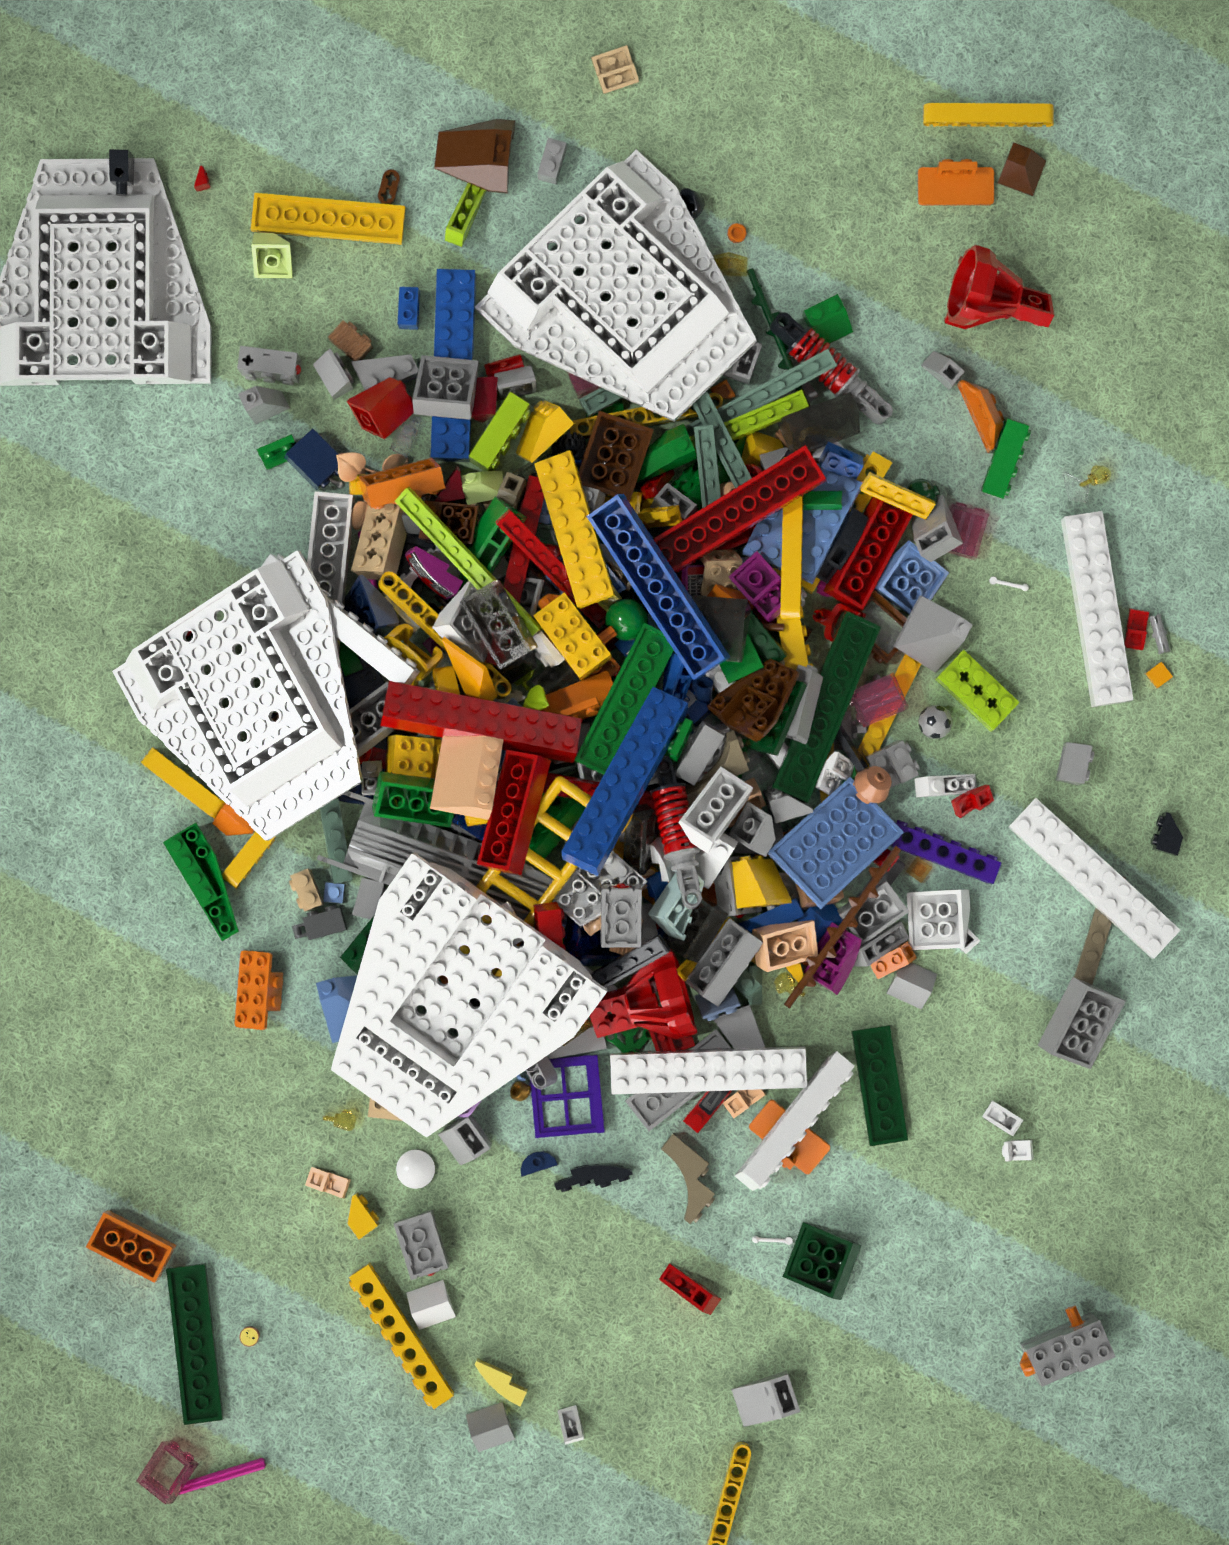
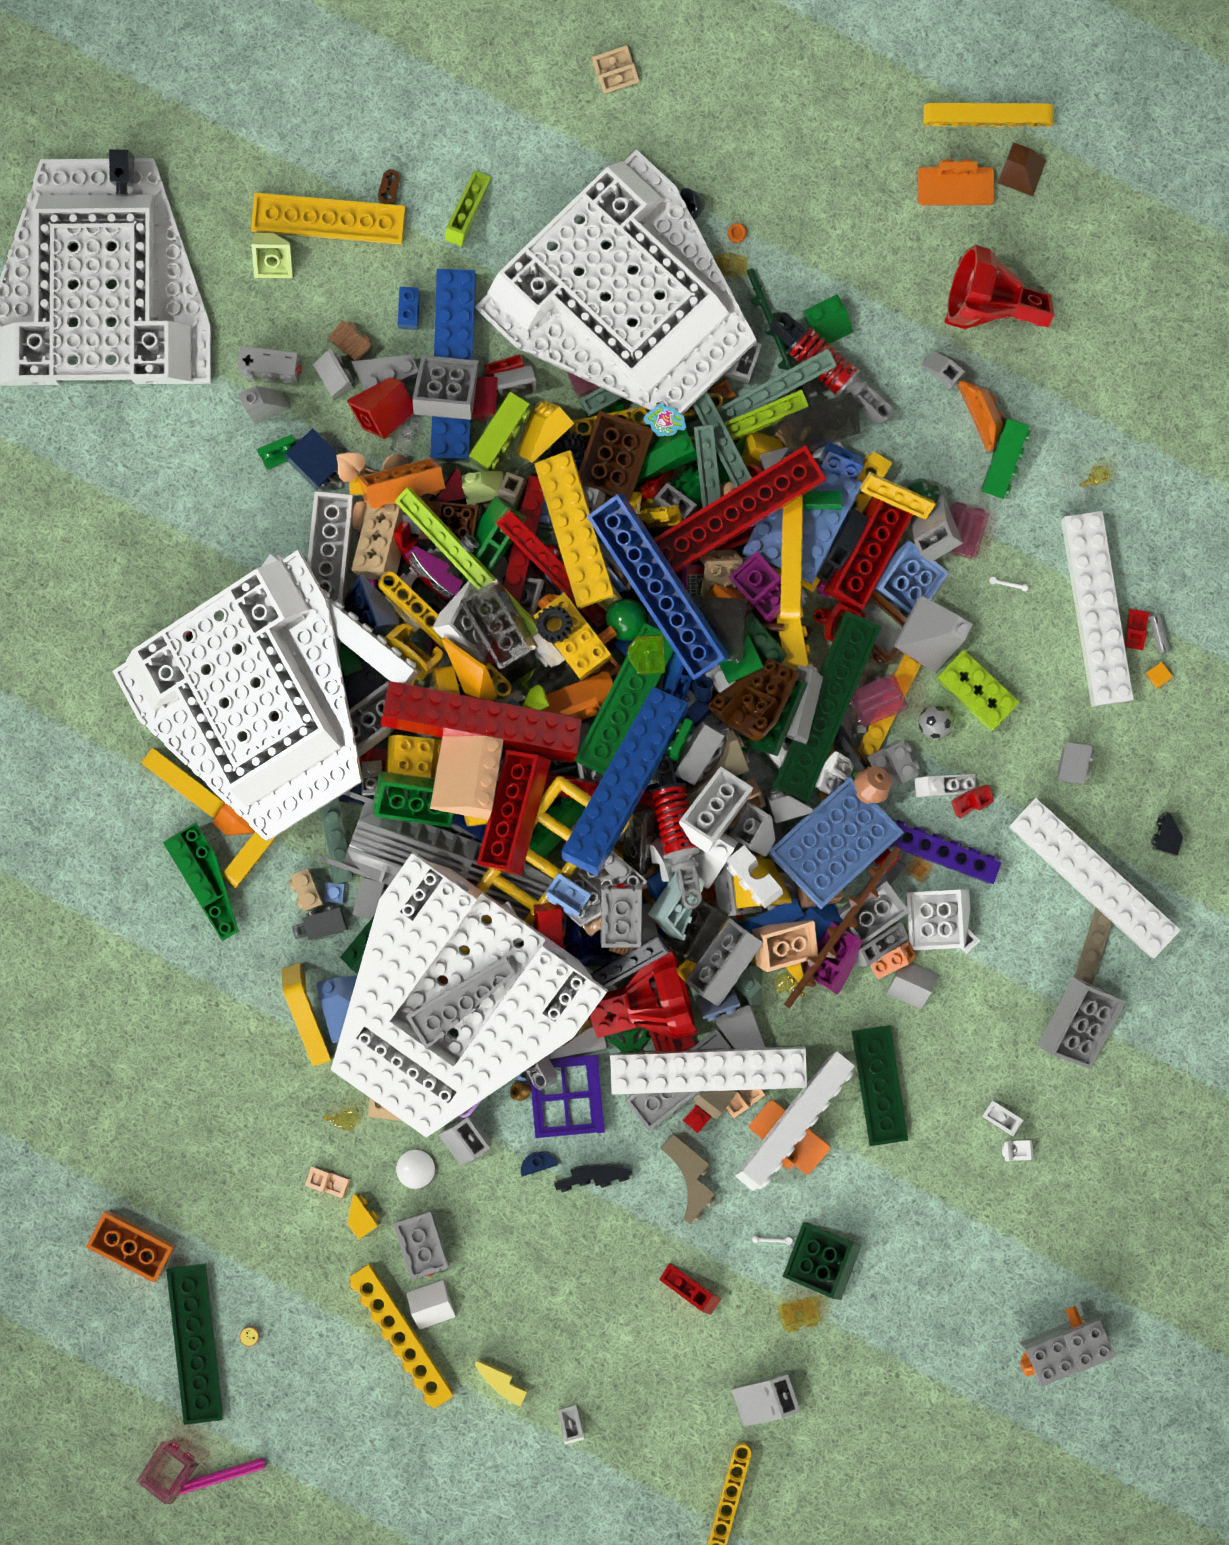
red slope [194,166,211,192] -> none
orange bracket [235,950,283,1030] -> none
reddish brown wedge [434,119,516,193] -> none
light grey slope [466,1402,515,1452] -> none
light grey brick [537,138,567,185] -> none
none -> yellow beam [281,962,332,1067]
none -> red slope [393,521,419,565]
none -> light grey wing [406,956,517,1049]
none -> dark grey bush [460,534,479,553]
none -> black tyre [536,605,573,643]
none -> light blue bracket [545,872,591,916]
none -> clear neon green slope [628,635,665,674]
none -> sticker [643,404,686,436]
none -> dark tan slope [693,1090,736,1119]
none -> white arch [726,845,783,908]
none -> clear yellow brick [777,1295,821,1333]

